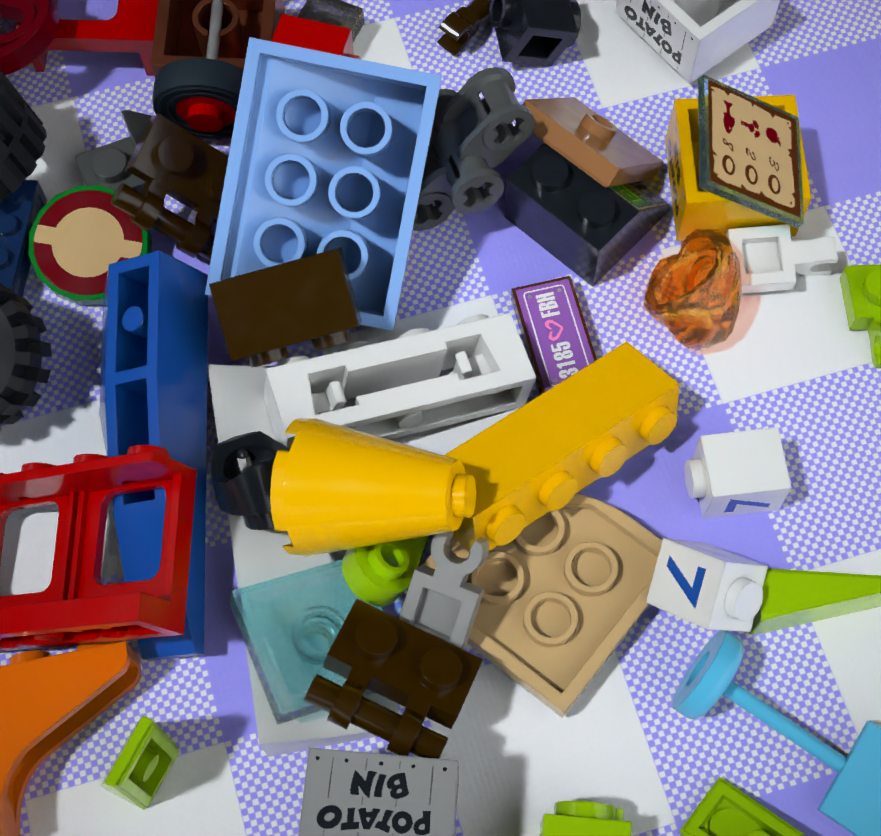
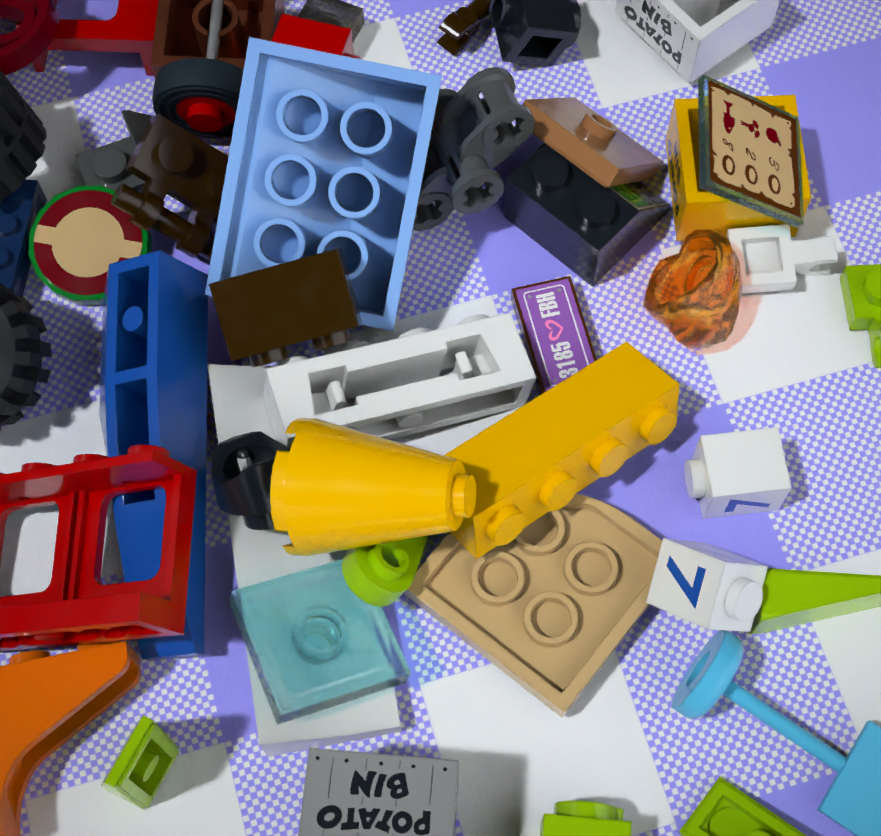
dark brown plate [304,598,483,759] -> none
light grey plate [399,531,489,650] -> none

